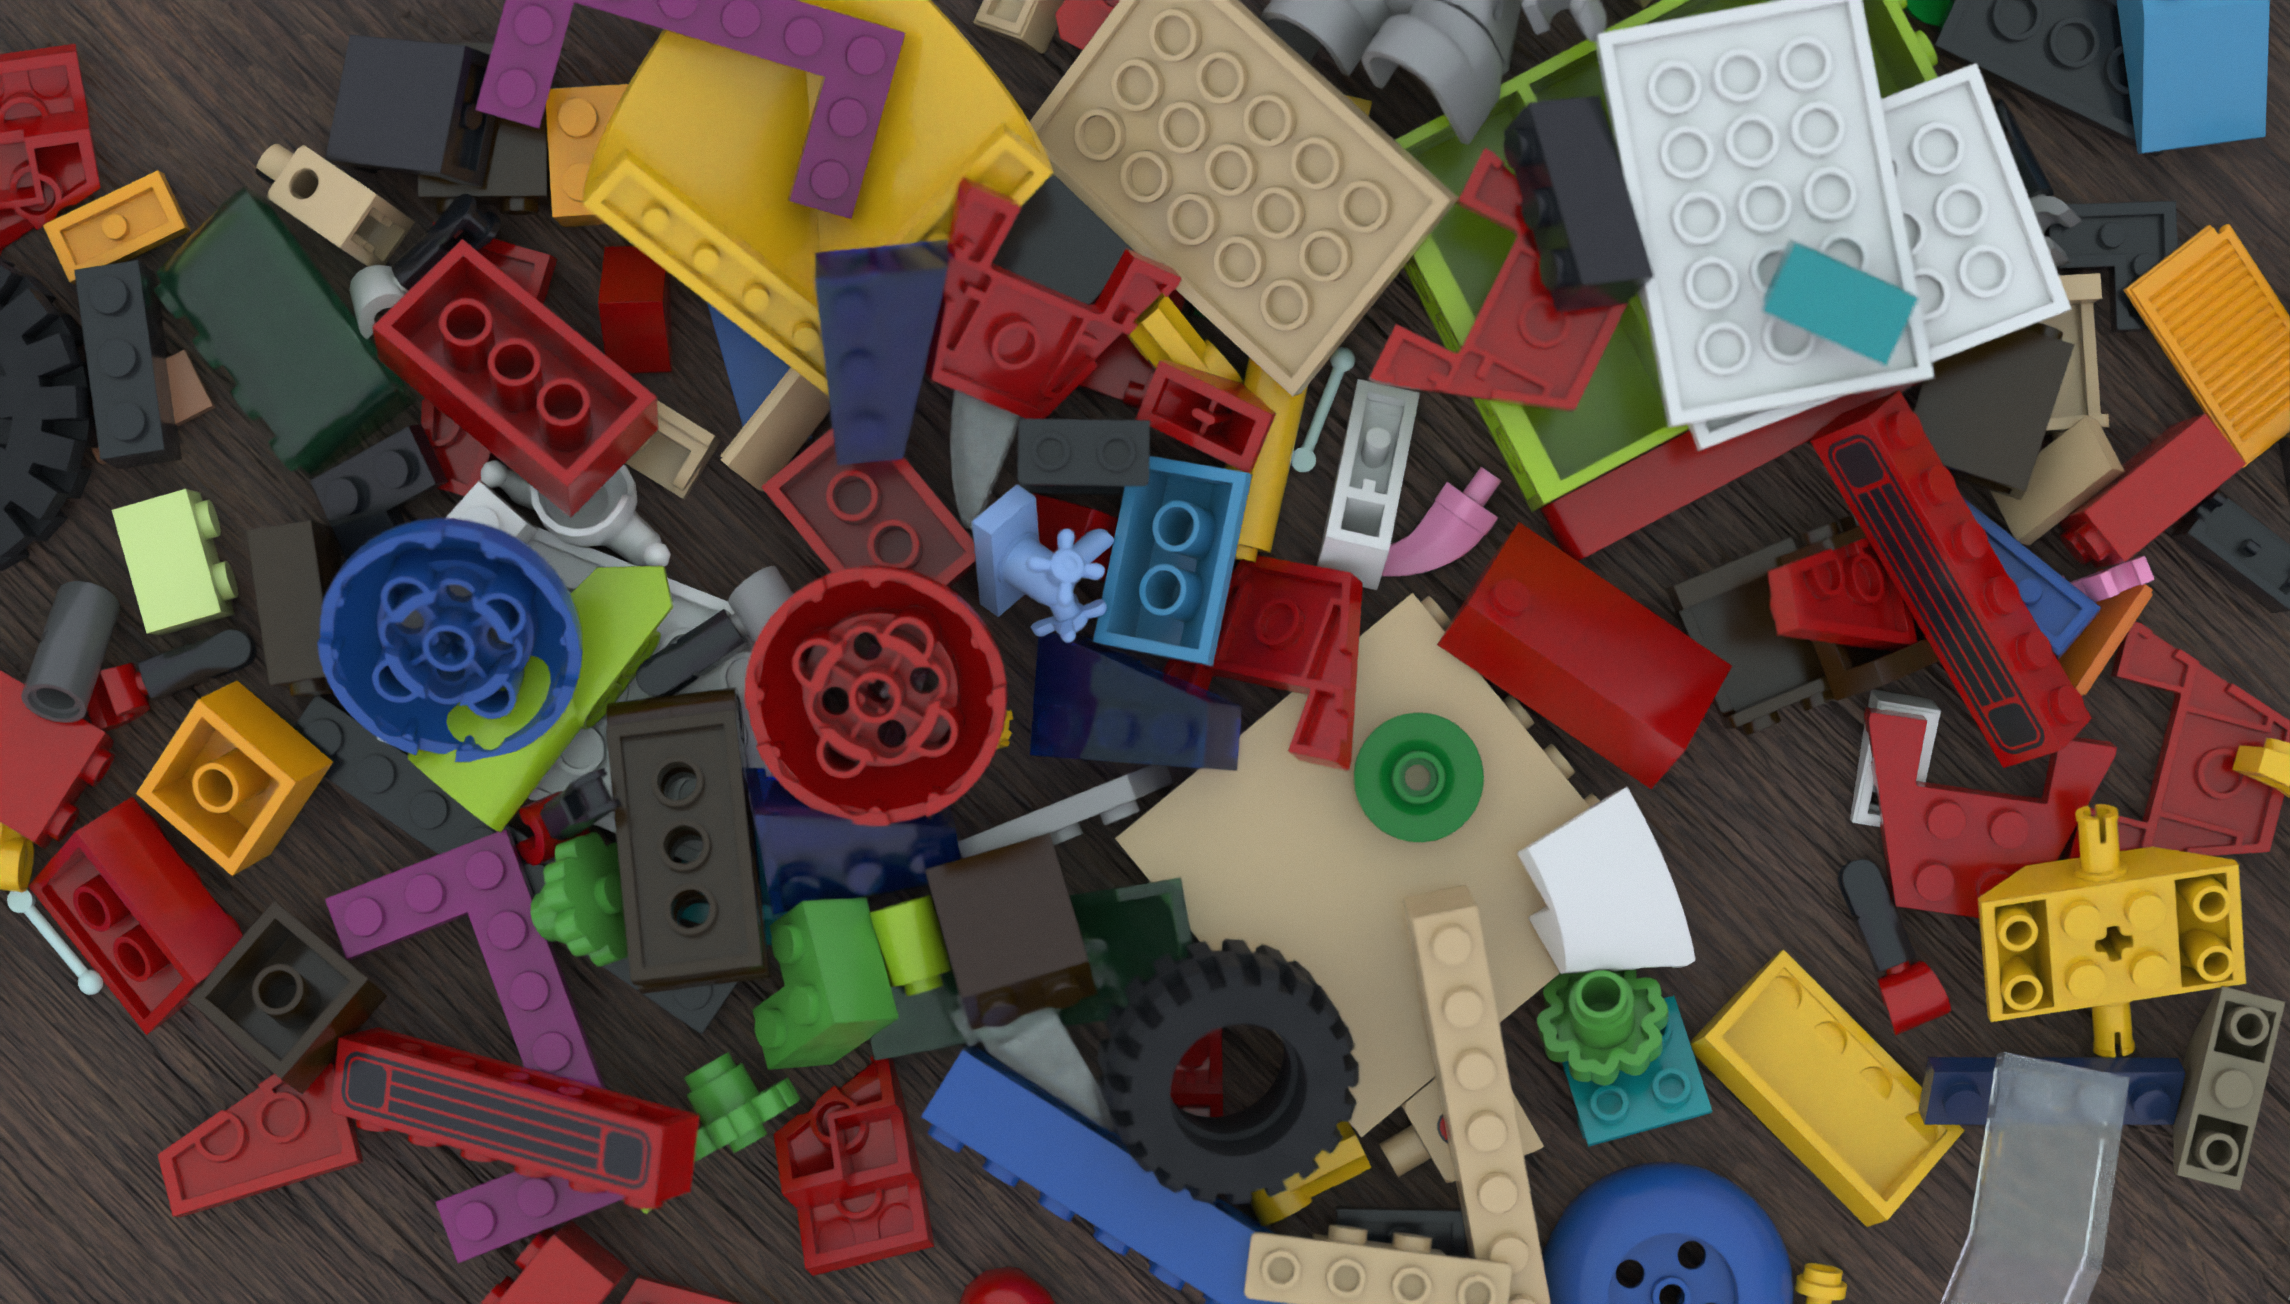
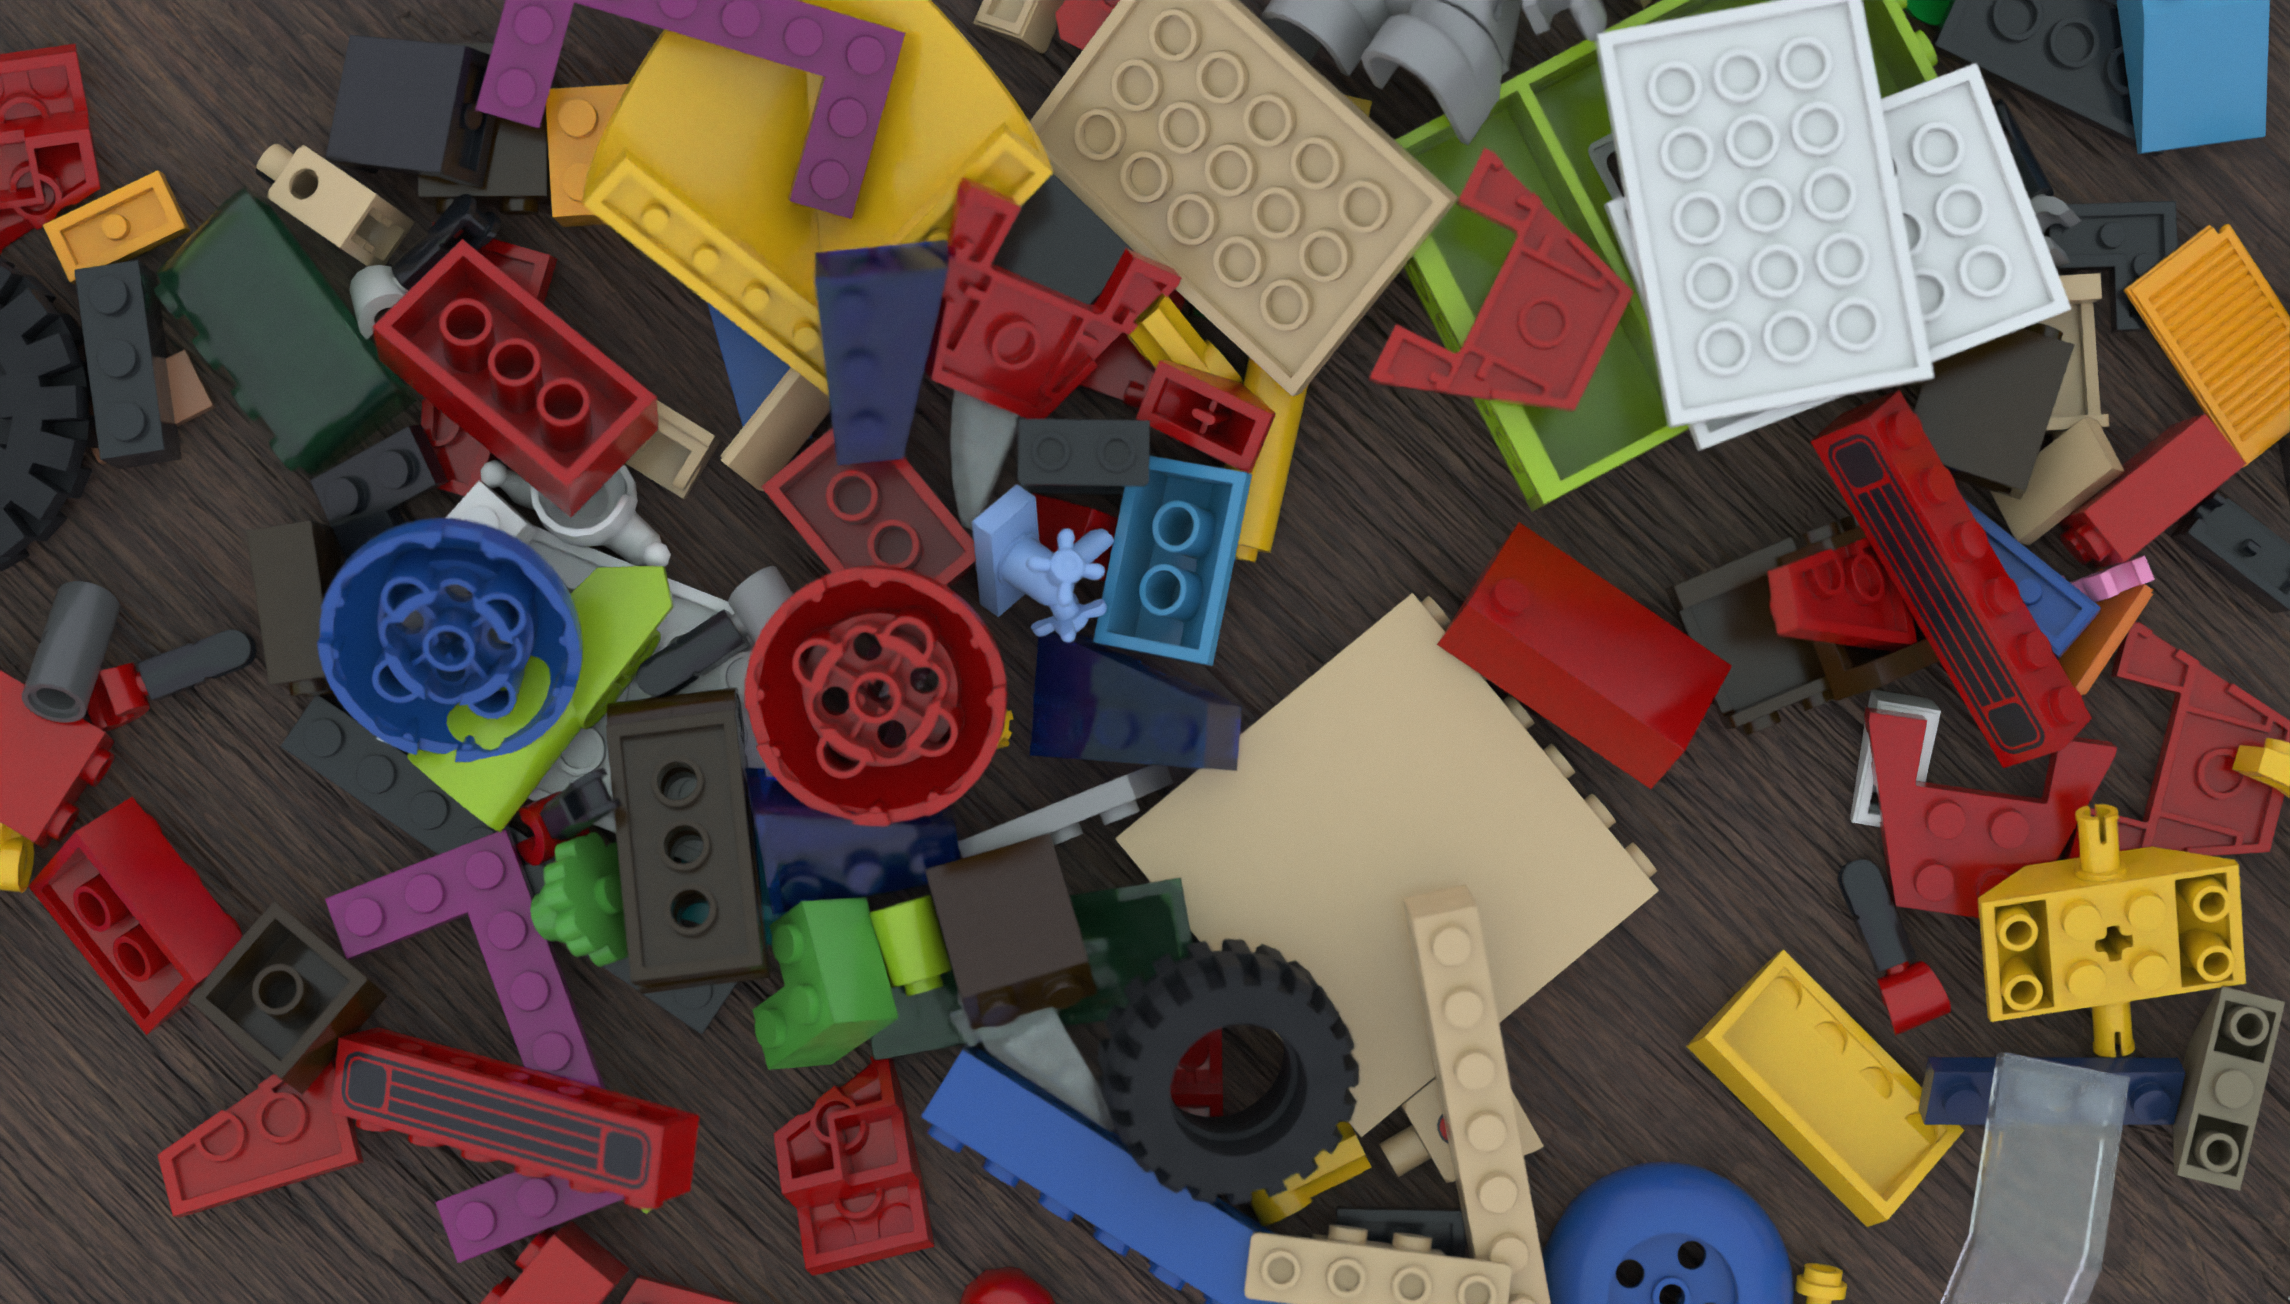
light aqua hinge [7,888,103,995] -> none
yellowish green brick [112,489,238,636] -> none
light orange brick [136,680,333,876] -> none
red slope [598,246,672,374] -> none
bright green plant [684,1052,801,1162] -> none
red wing [1132,555,1363,771] -> none
light aqua hinge [1291,347,1355,473] -> none
white slope [1317,379,1420,590] -> none
green dish [1354,713,1484,842] -> none
bright pink bar [1382,467,1502,577] -> none
black brick [1503,96,1654,312] -> none
white slope [1517,787,1696,974] -> none
bright green plant [1537,969,1668,1086] -> none
red beam [1540,381,1922,561] -> none
teal hinge [1562,996,1712,1147] -> none
teal hinge [1762,239,1918,366] -> none

